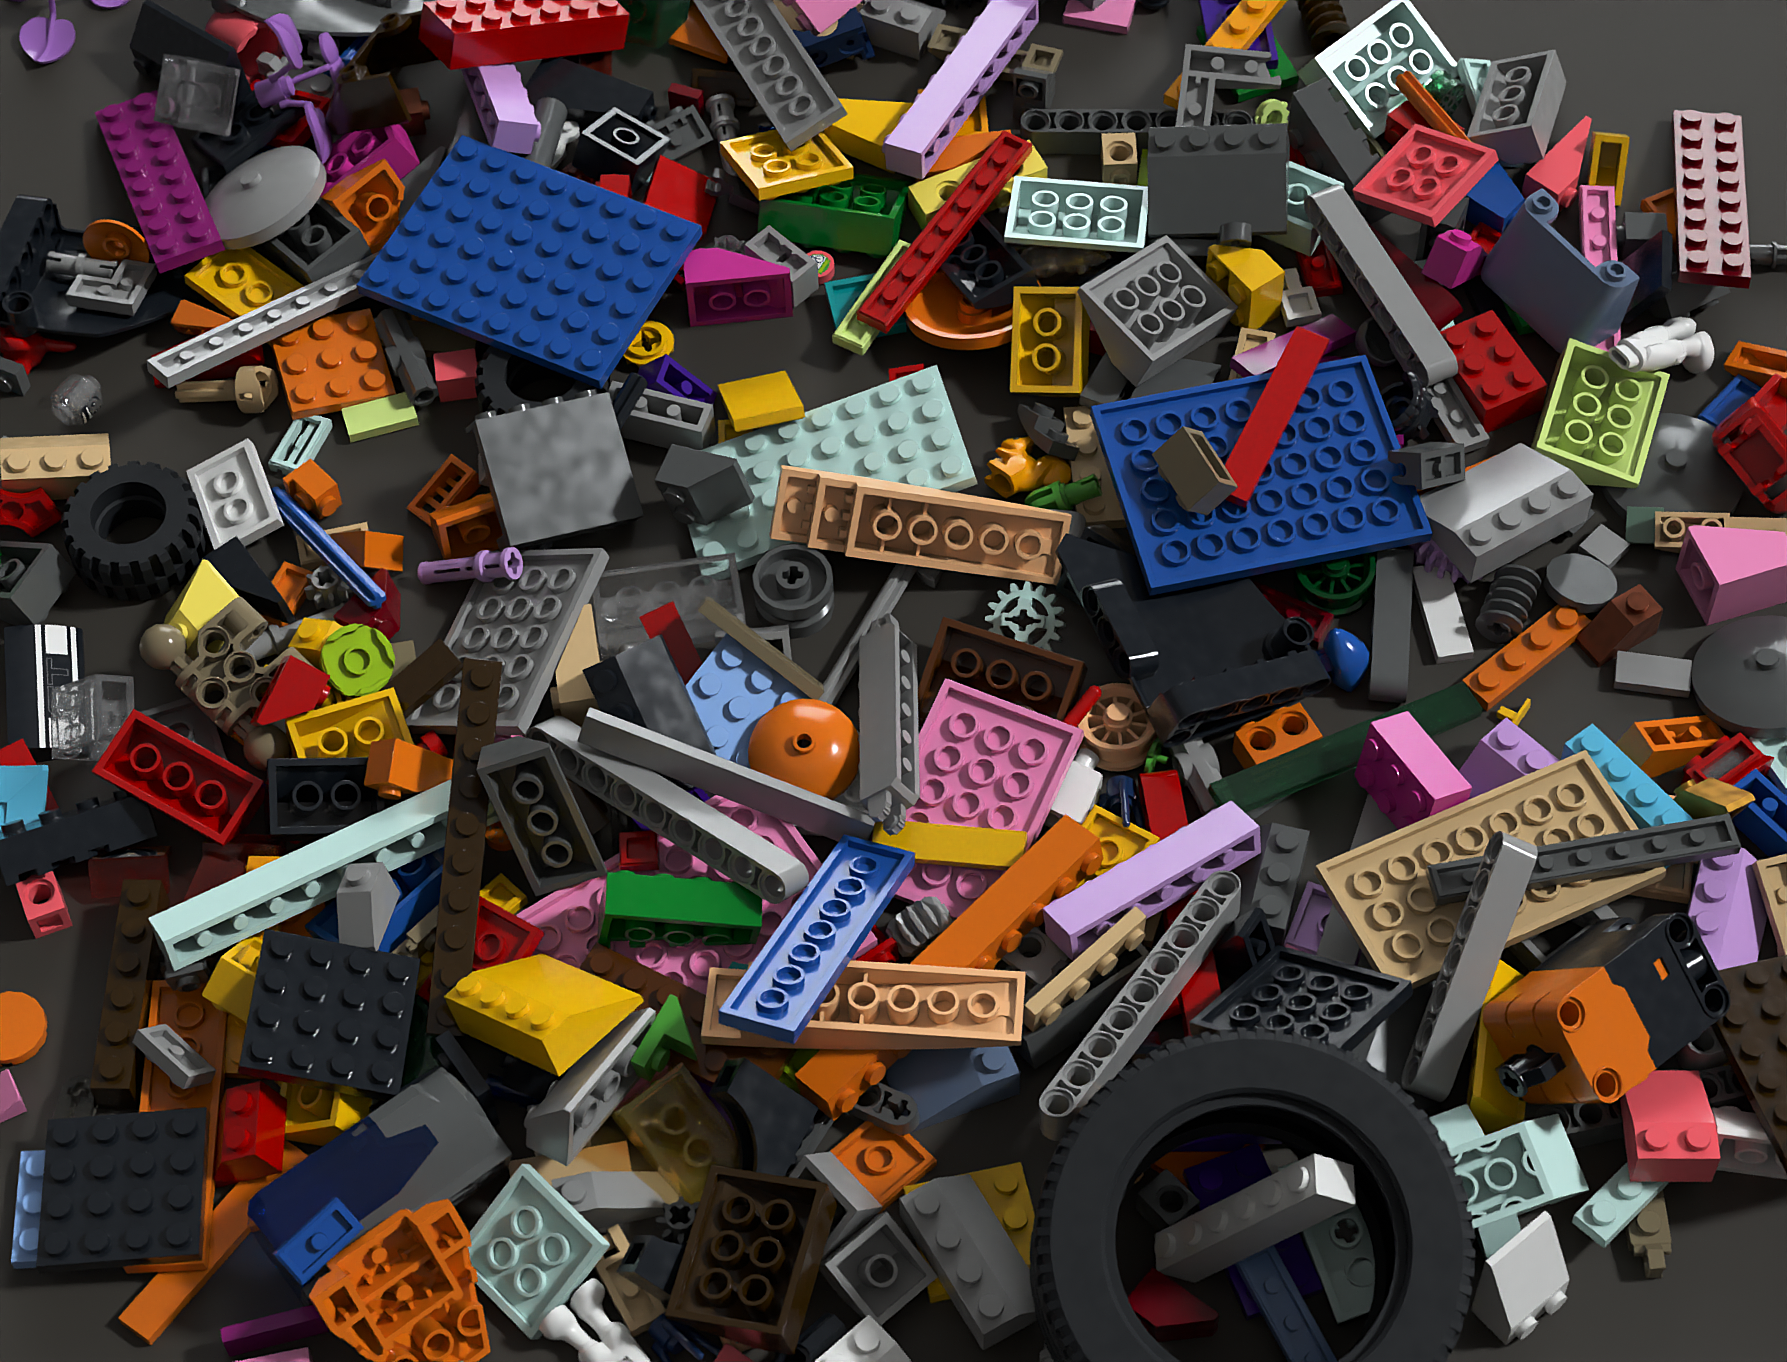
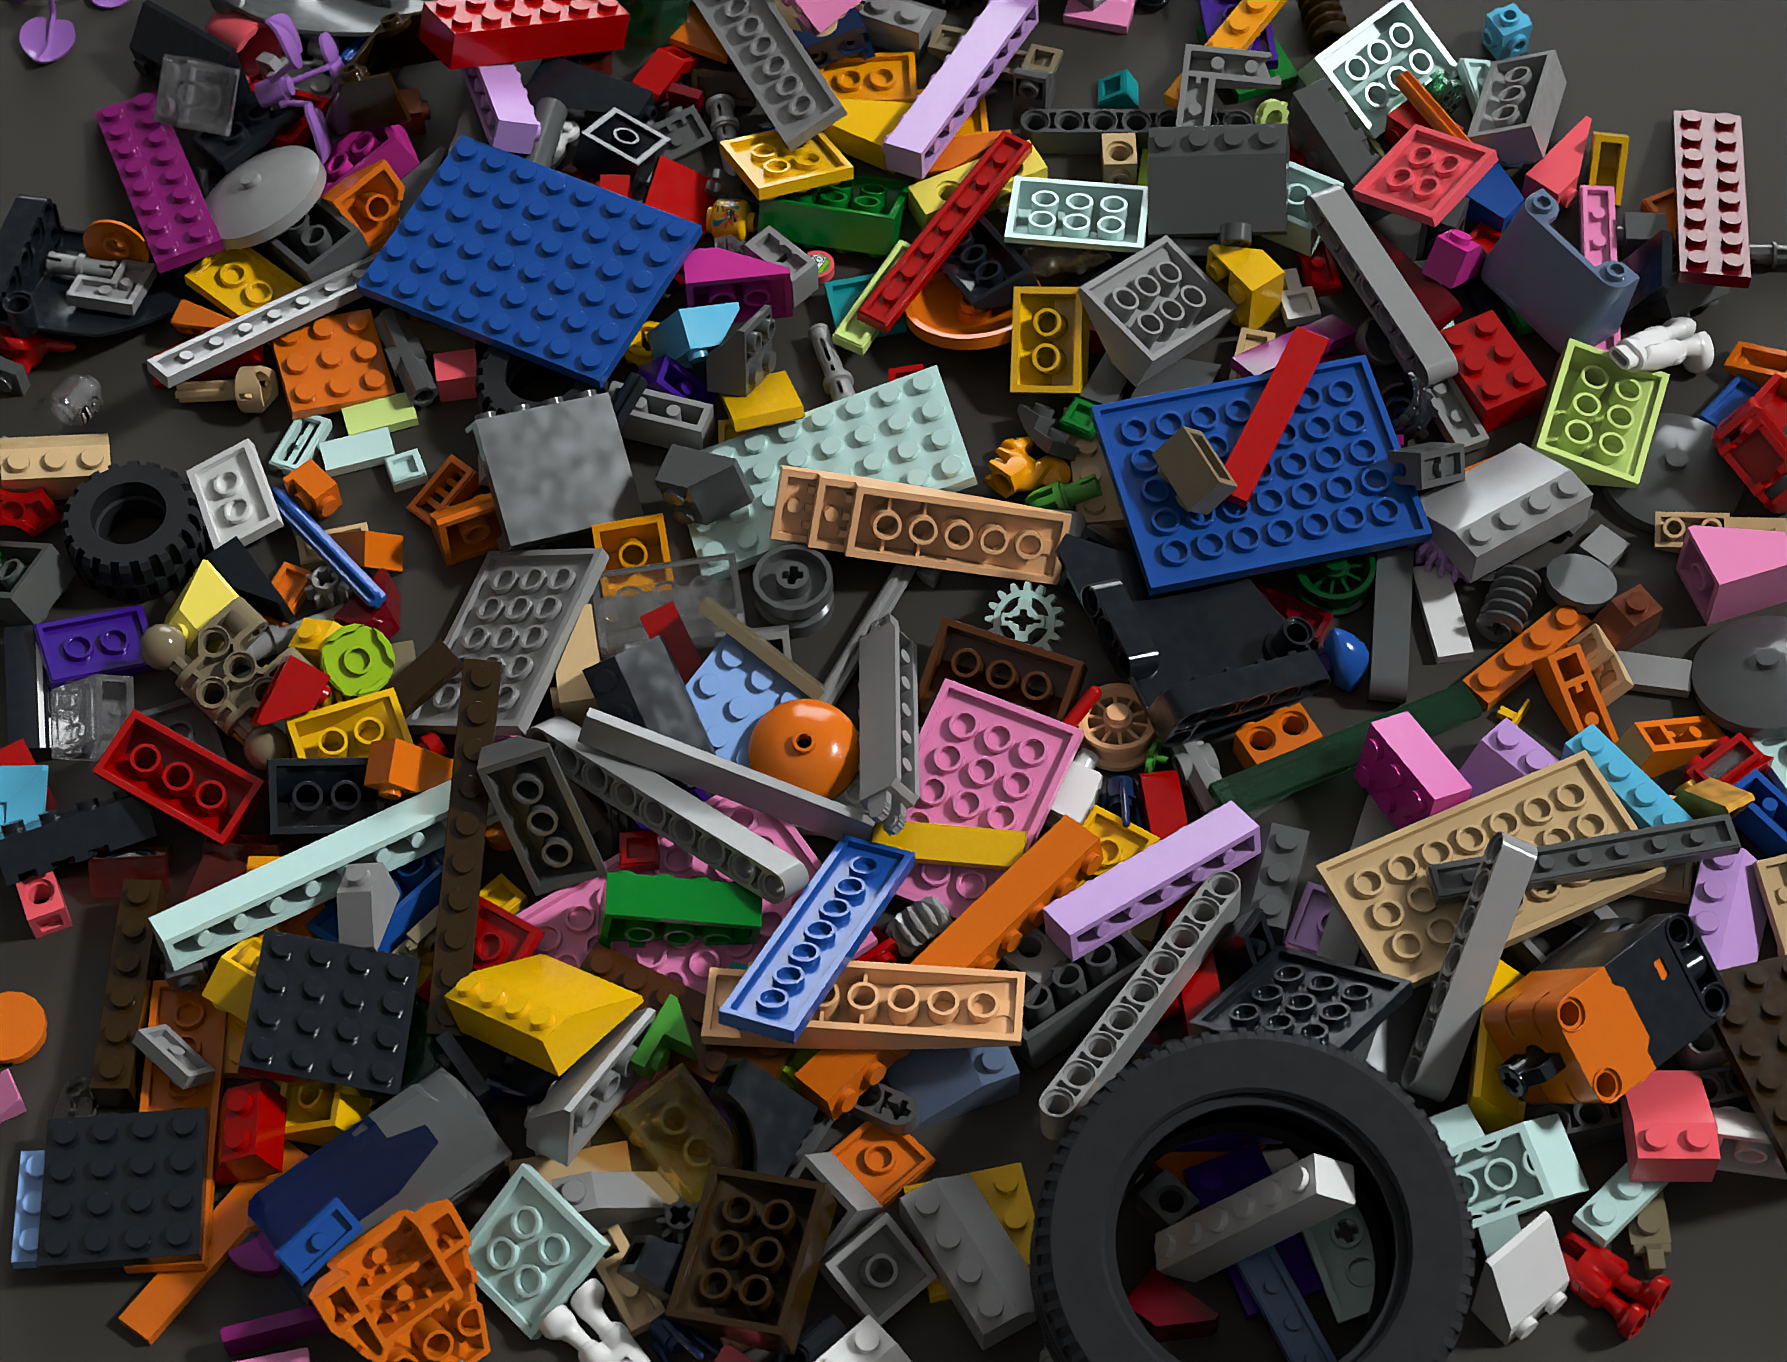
lavender pin [417,547,523,585] -> none
tan plate [1023,906,1147,1032] -> none
sand green tile [1625,506,1665,545] -> none
none -> dark purple tile [33,604,158,691]
none -> magenta tile [227,1234,282,1277]
none -> light aqua tile [319,426,395,477]
none -> light aqua tile [384,448,429,493]
none -> light orange slope [591,513,675,597]
none -> red slope [631,45,700,103]
none -> medium azure slope [647,302,740,371]
none -> yellow head [706,198,758,244]
none -> dark grey slope [706,305,776,397]
none -> light grey pin [807,323,857,402]
none -> light orange tile [818,51,917,103]
none -> green tile [1059,396,1096,442]
none -> teal slope [1098,69,1139,108]
none -> medium azure brick [1481,3,1532,60]
none -> orange slope [1531,643,1619,744]
none -> red piece [1560,1230,1673,1341]
none -> tan slope [1566,623,1634,707]

